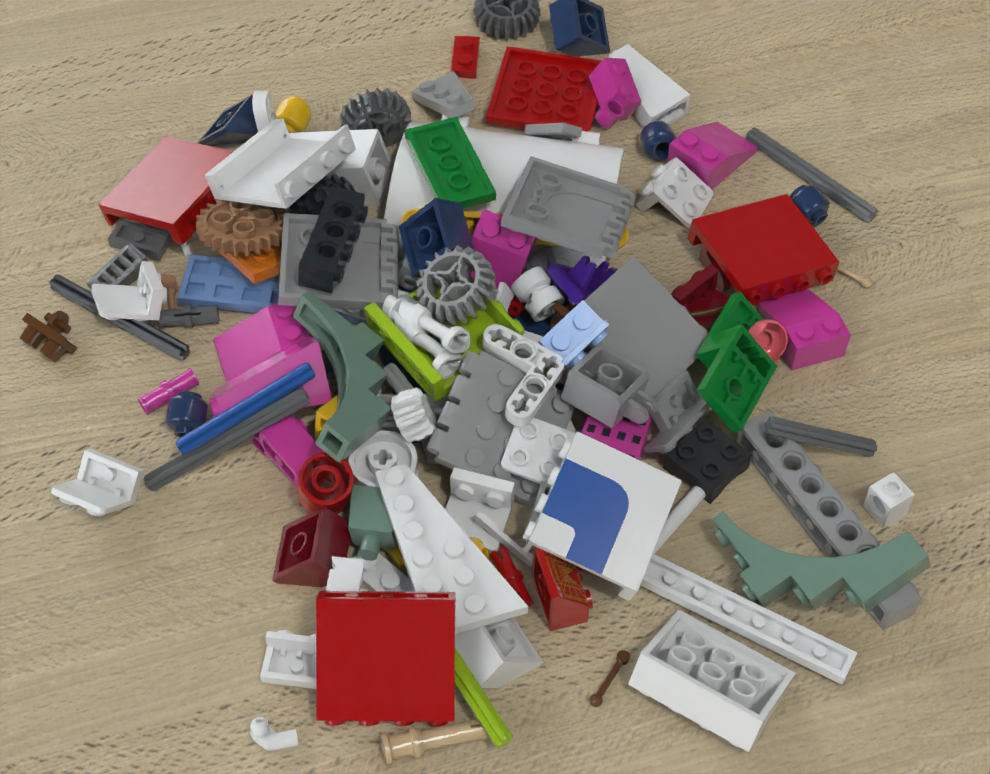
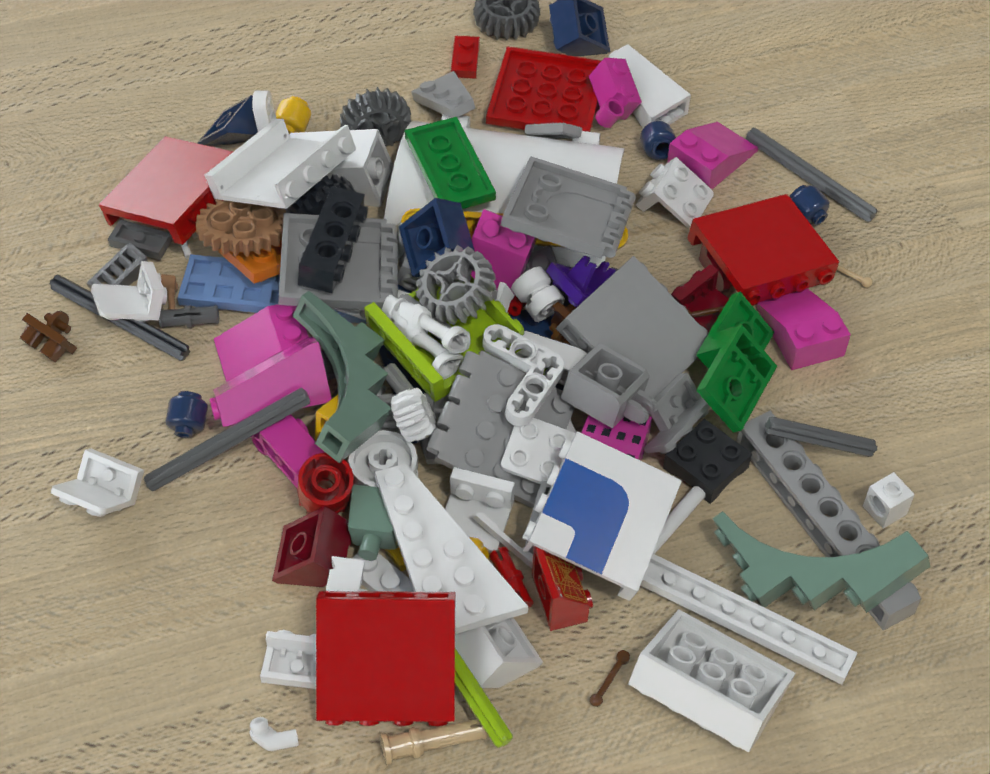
dark pink pin [138,368,200,415] -> none
blue axle [176,363,316,455] -> none
light blue bracket [538,300,610,368] -> none
coral hair [748,319,788,363] -> none

